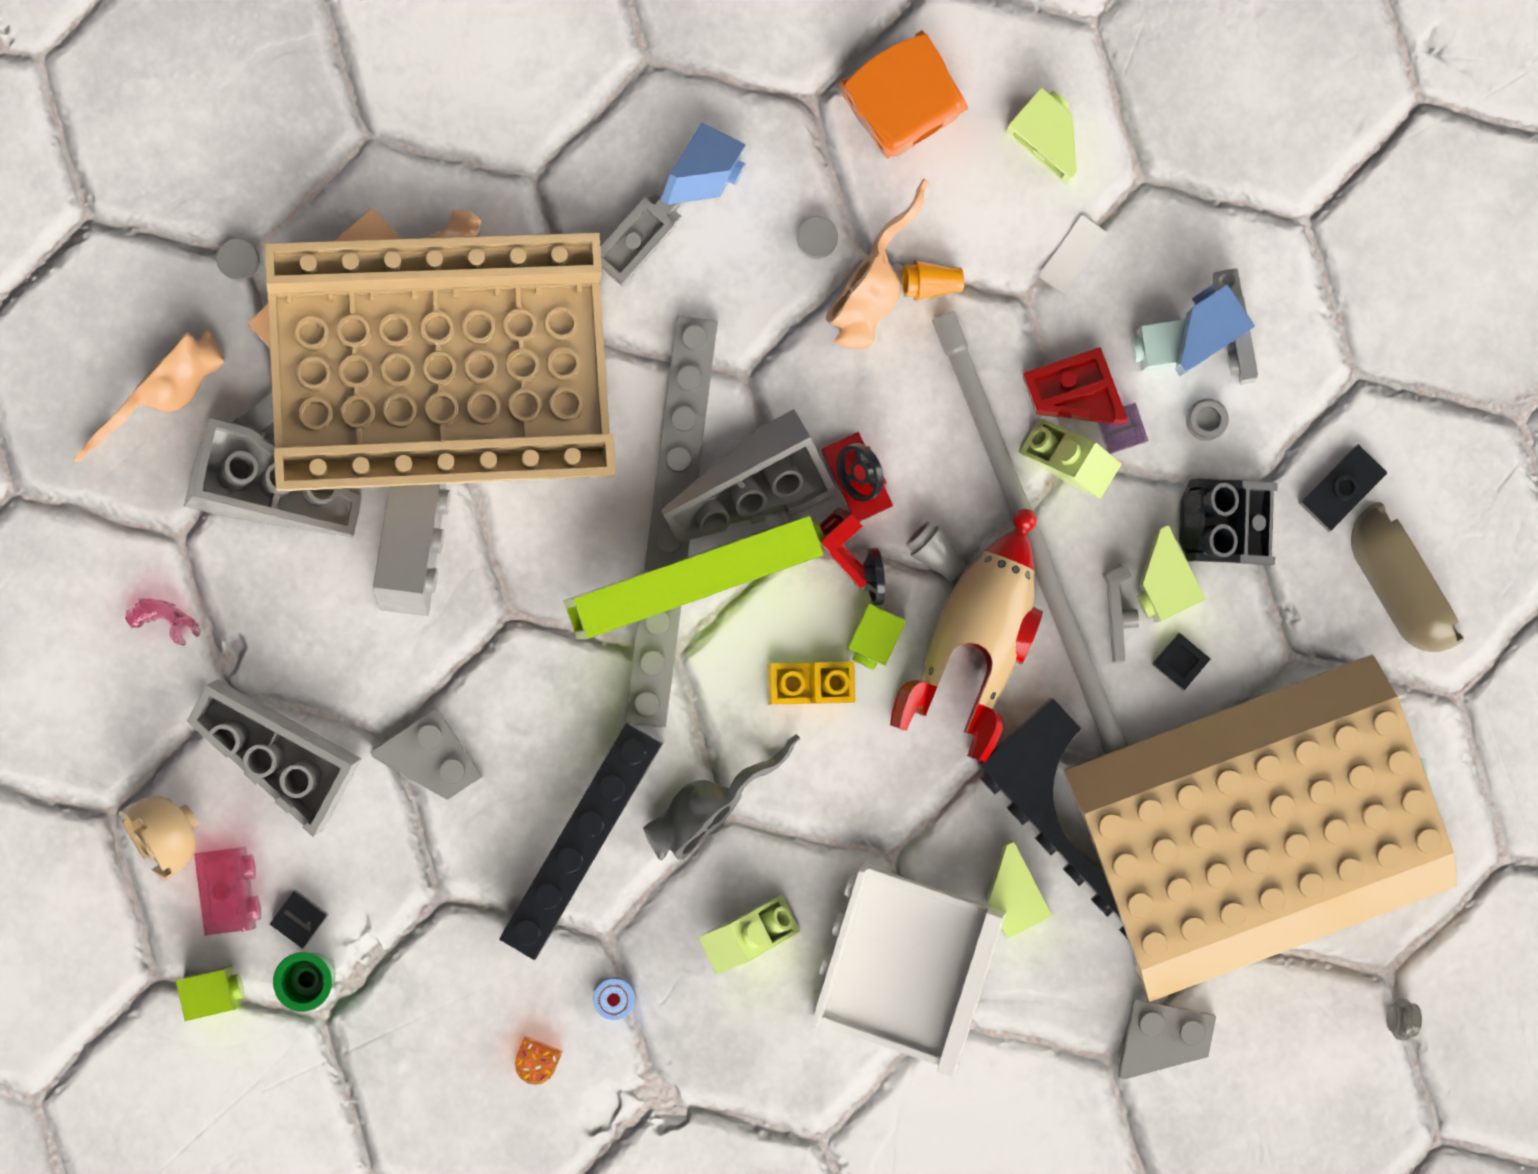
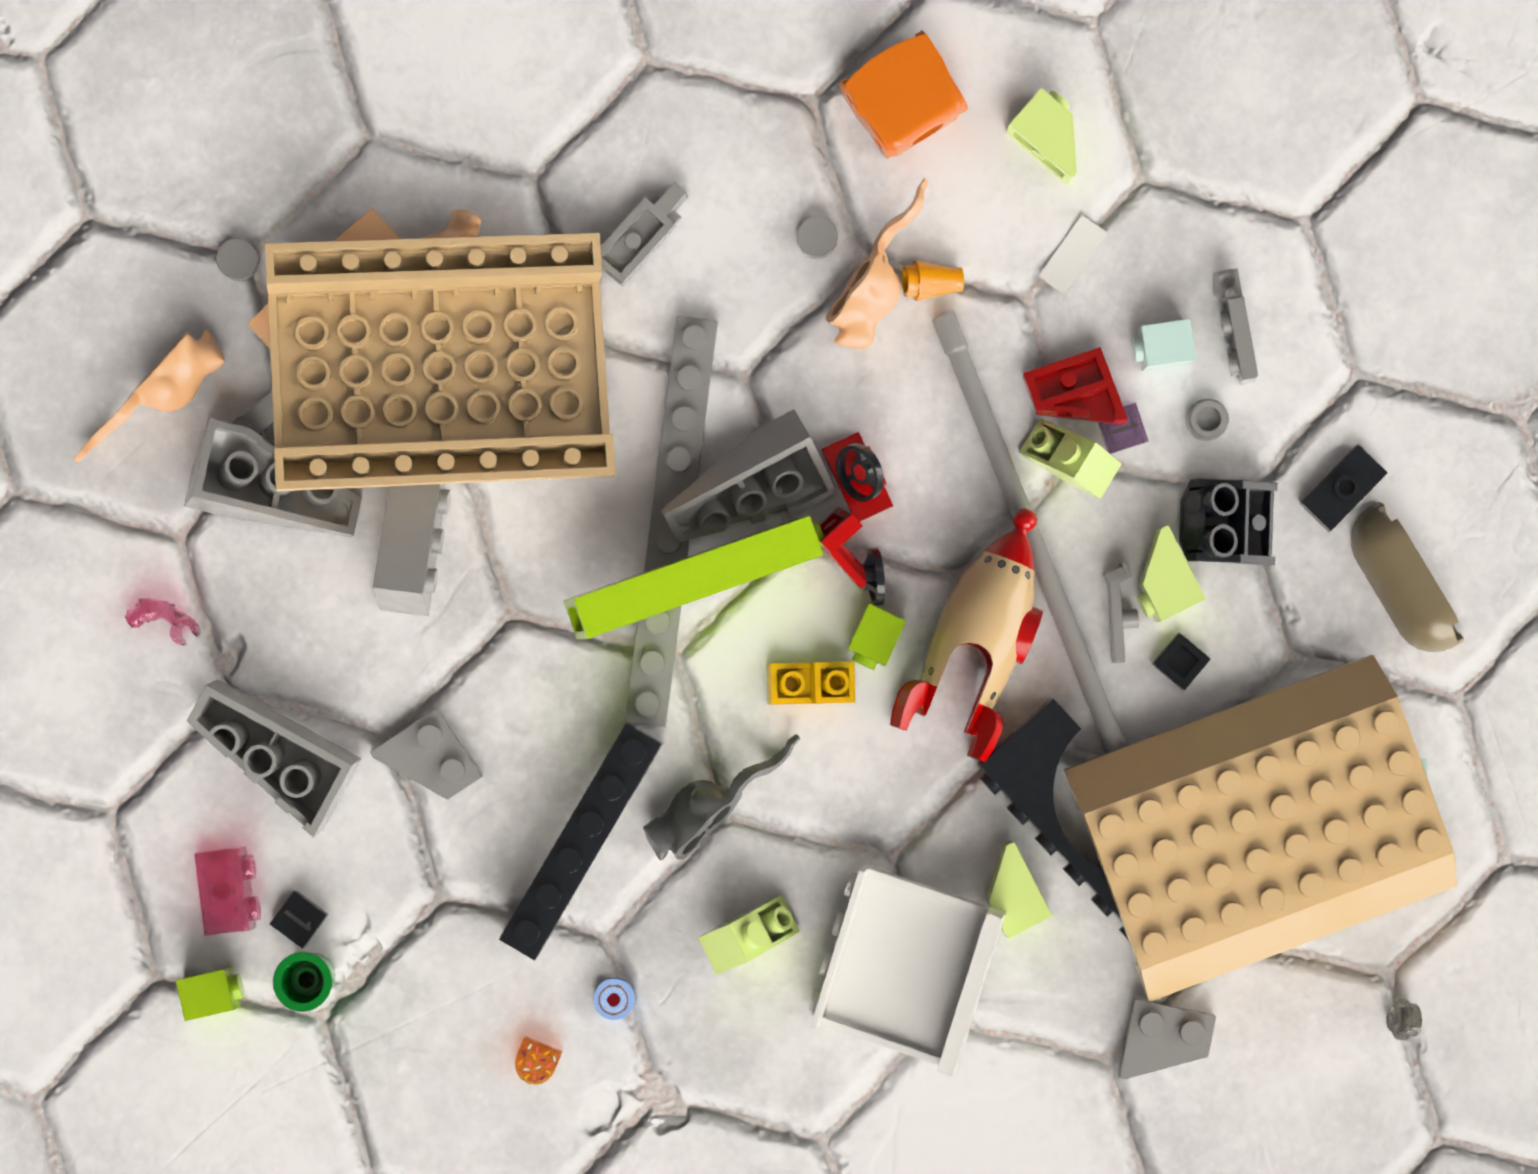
tan cylinder [119,796,198,881] -> none
medium blue slope [661,123,746,205] -> none
light grey cone [906,522,967,582] -> none
medium blue slope [1175,285,1255,377] -> none

